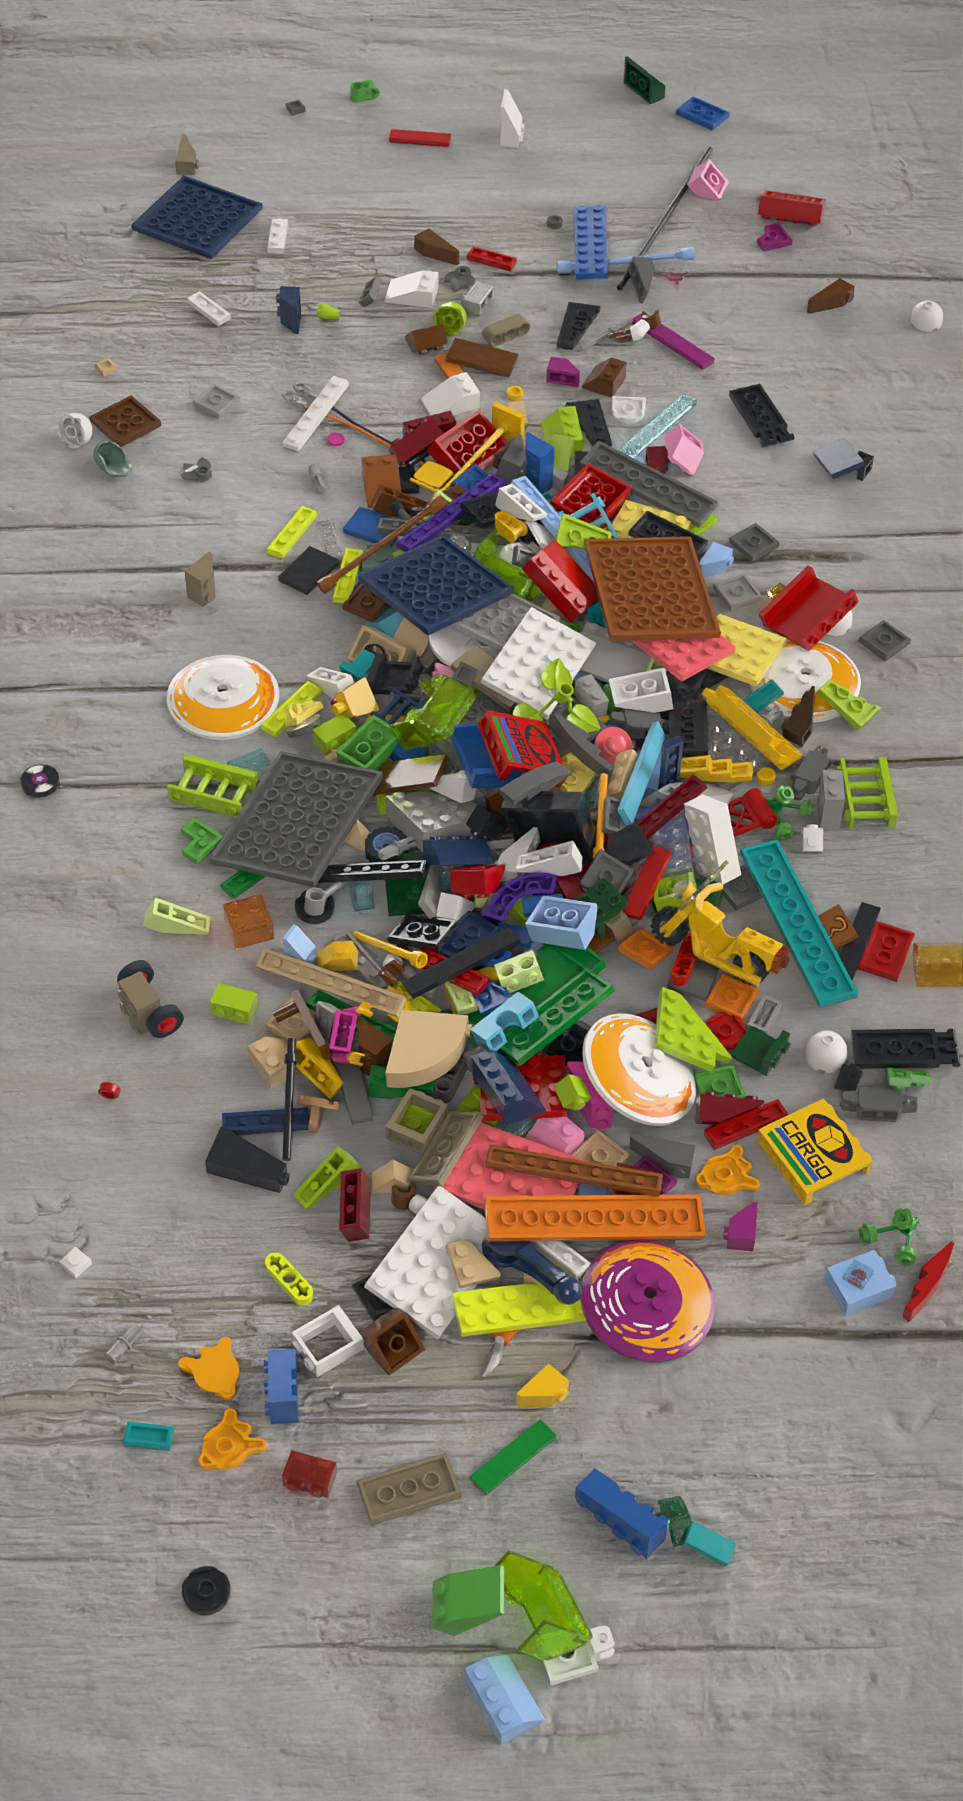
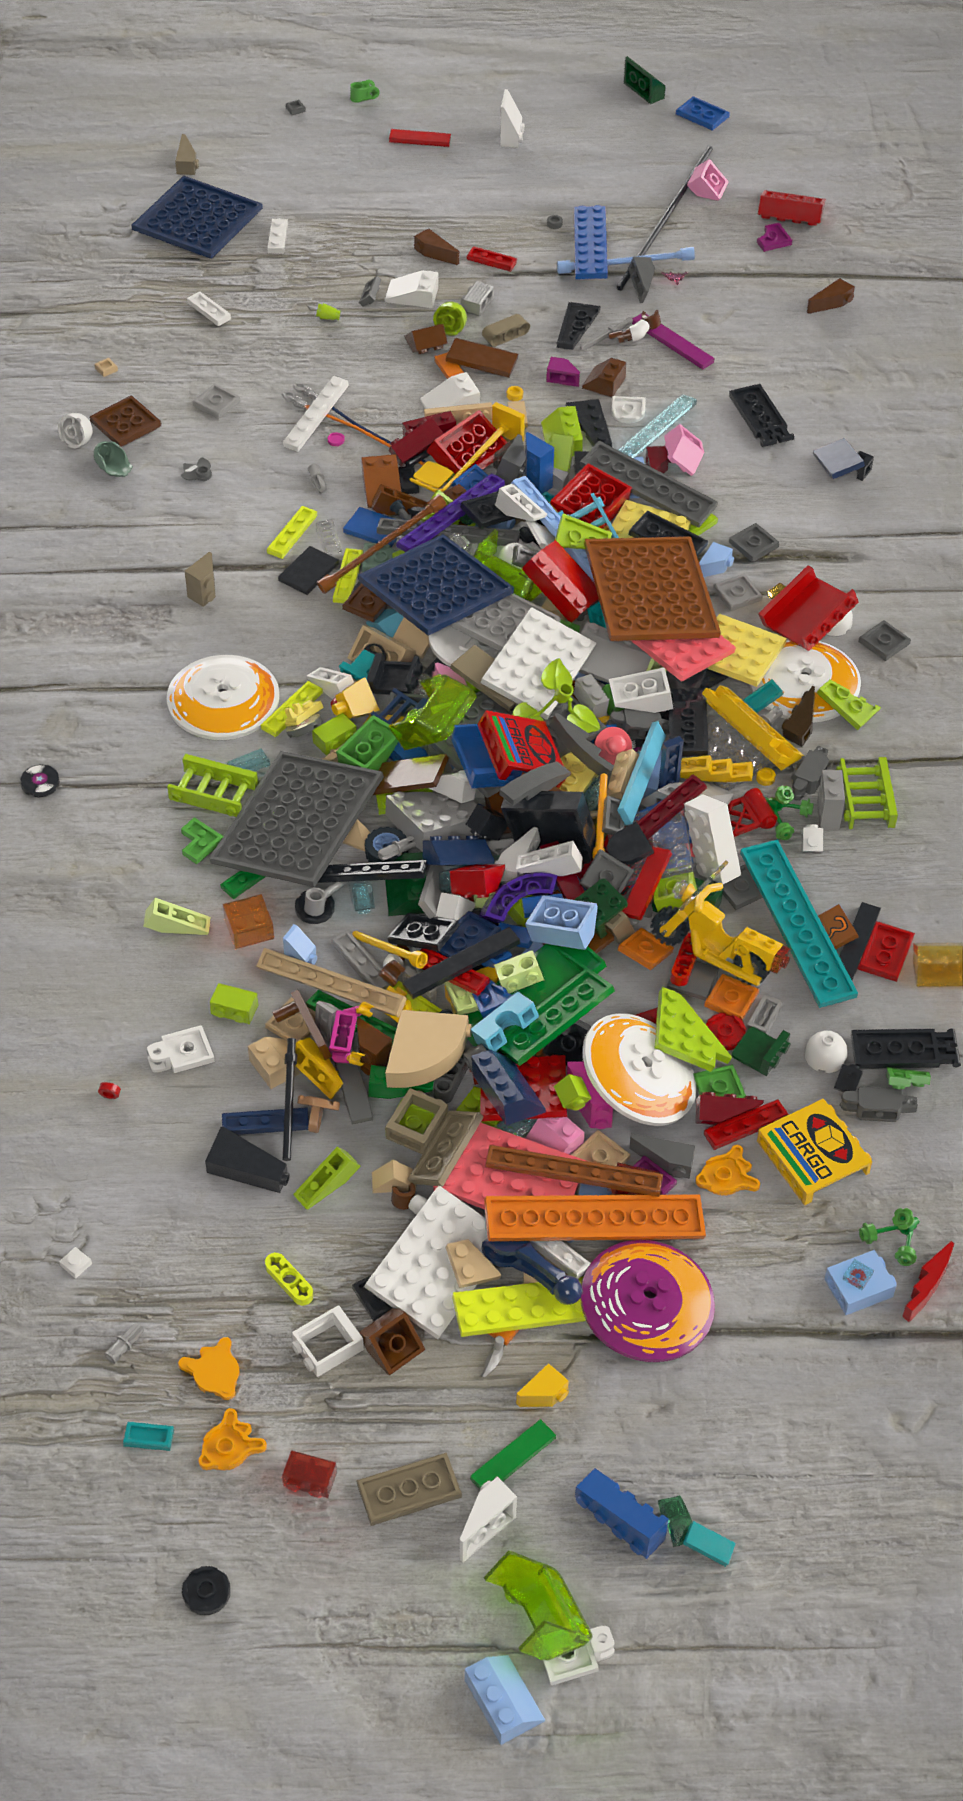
brick [117,960,184,1038] -> none
wedge [264,1349,299,1424] -> none
dark blue slope [276,286,301,334] -> none
yellow slope [317,941,358,971] -> none
dark red brick [339,1168,371,1242] -> none
bright green slope [432,1565,504,1636] -> none
dark grey plate [444,266,475,292] -> none
dark grey plate [452,661,479,688] -> none
yellow piece [495,511,528,543] -> none
magenta slope [723,1202,758,1252] -> none
white cylinder [910,301,943,332] -> none
none -> white plate [147,1025,215,1073]
none -> tan plate [424,402,492,423]
none -> white slope [460,1477,517,1563]

